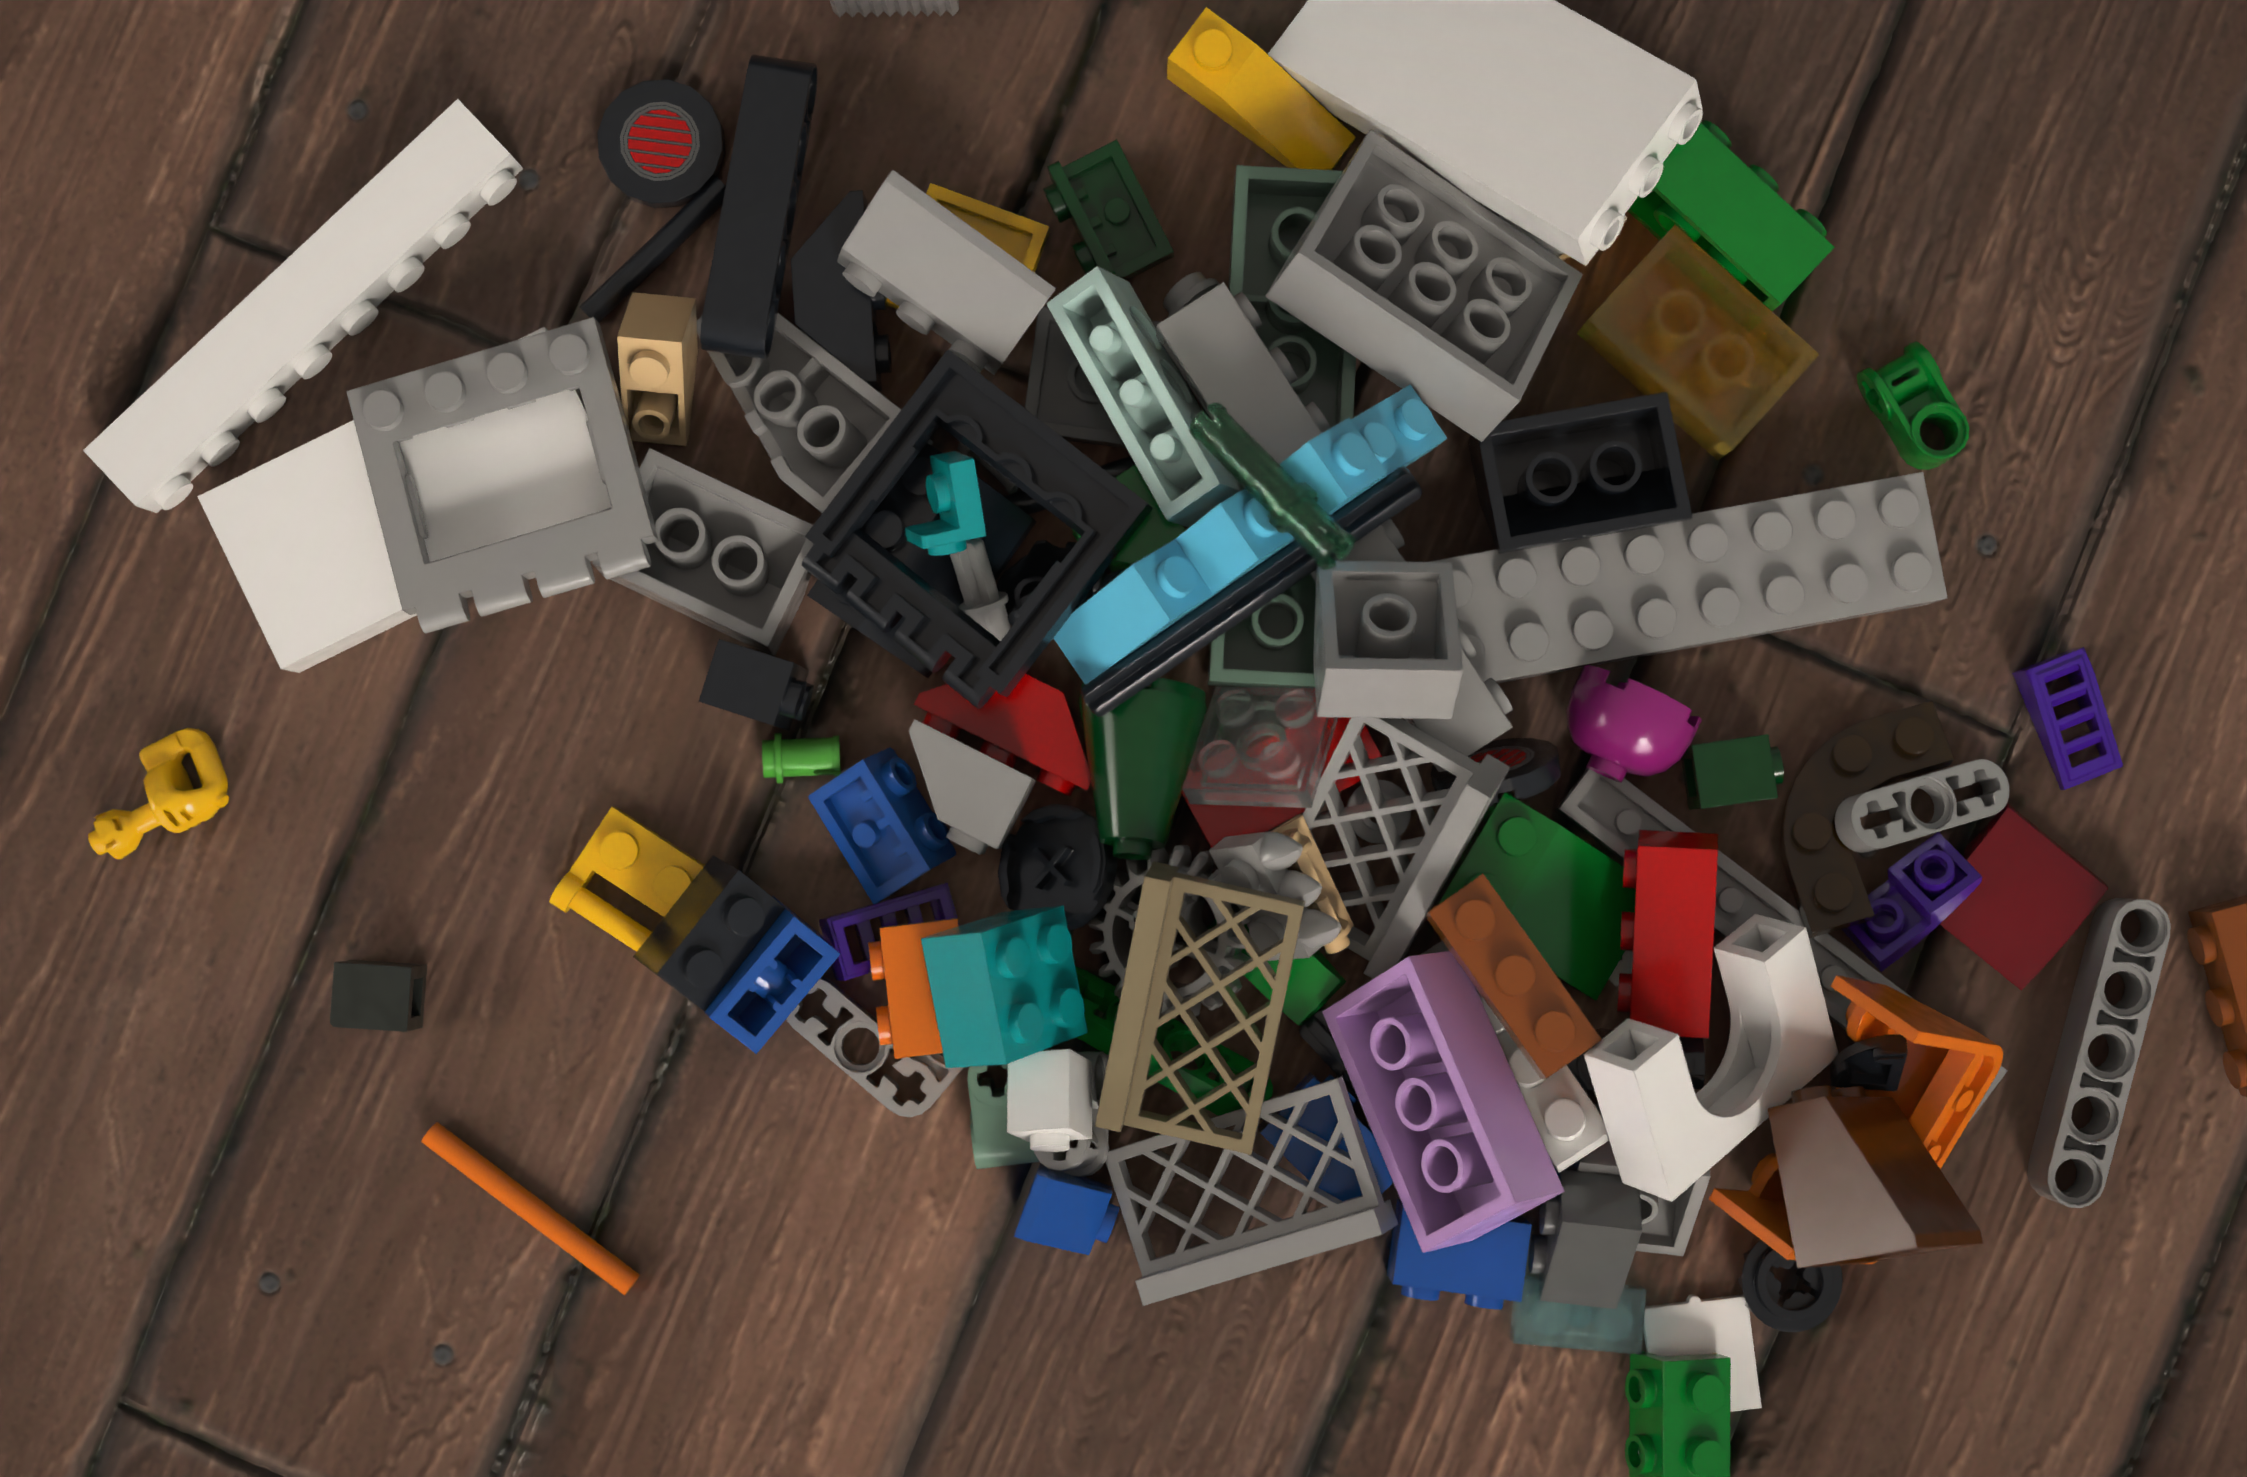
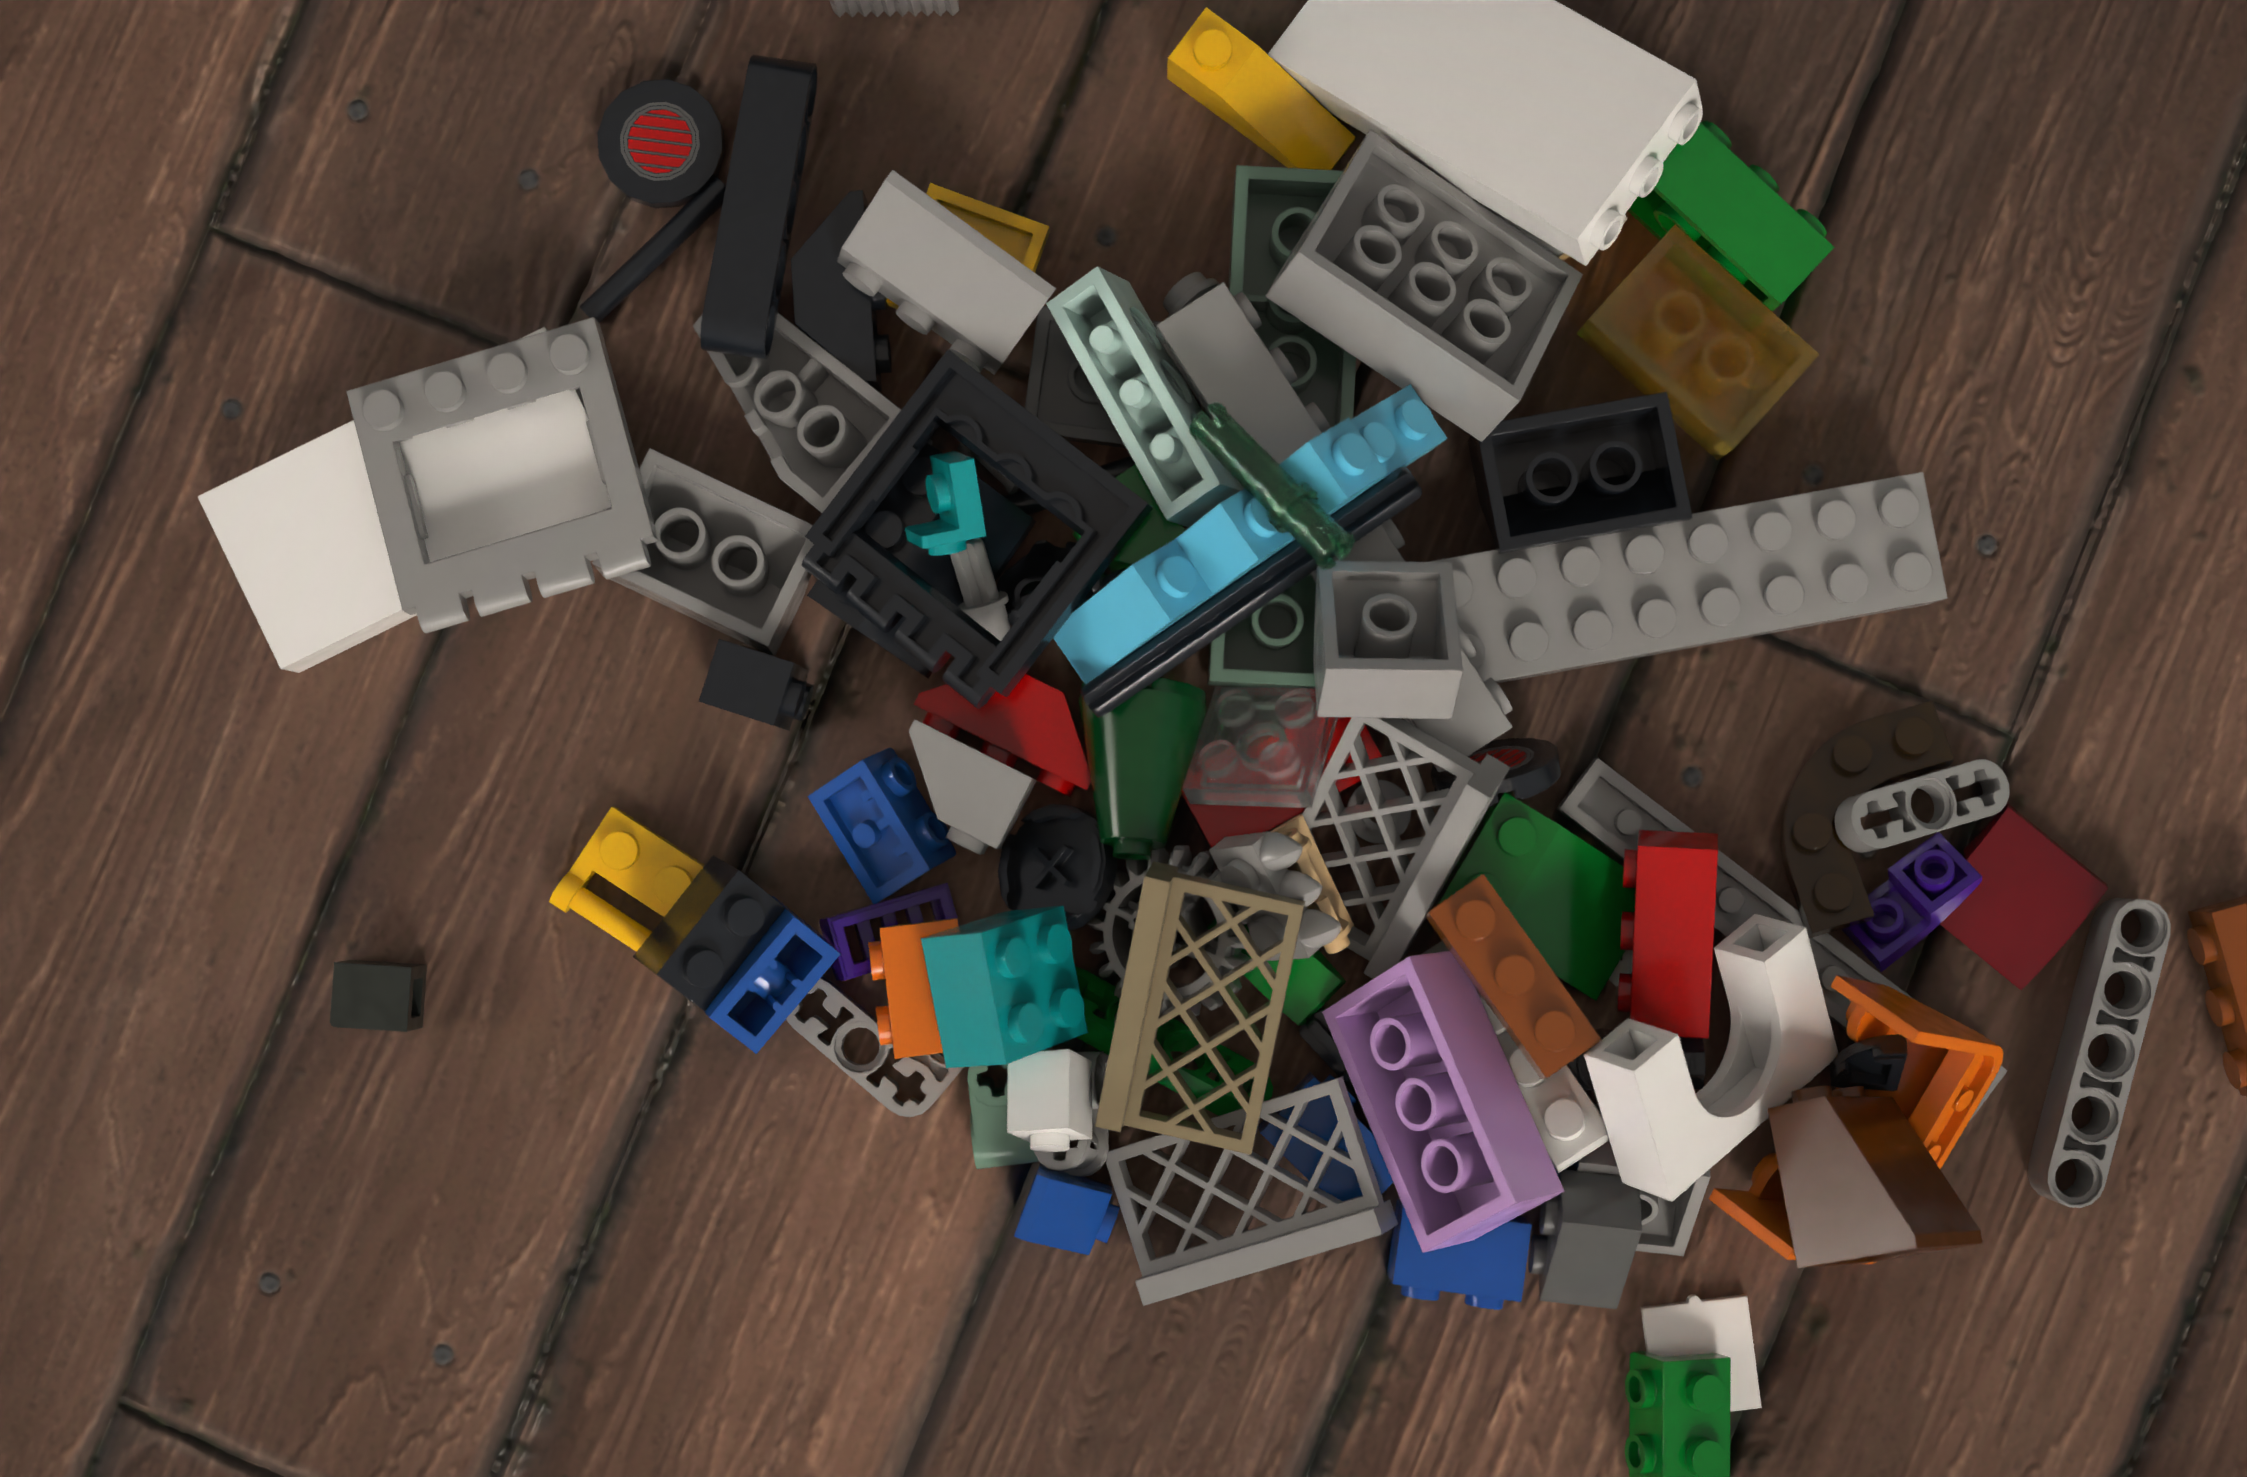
white brick [83,99,524,513] -> none
yellow piece [88,728,229,859] -> none
orange bar [421,1122,640,1296] -> none
tan slope [617,292,698,446] -> none
bright green pin [762,733,841,784] -> none
dark green bracket [1043,139,1174,280] -> none
clear light blue plate [1510,1276,1647,1355] -> none
magenta cylinder [1566,665,1702,783] -> none
dark green brick [1681,734,1784,810] -> none
black gear [1738,1239,1843,1332] -> none
green piece [1857,341,1969,470] -> none
dark purple slope [2012,647,2123,790] -> none

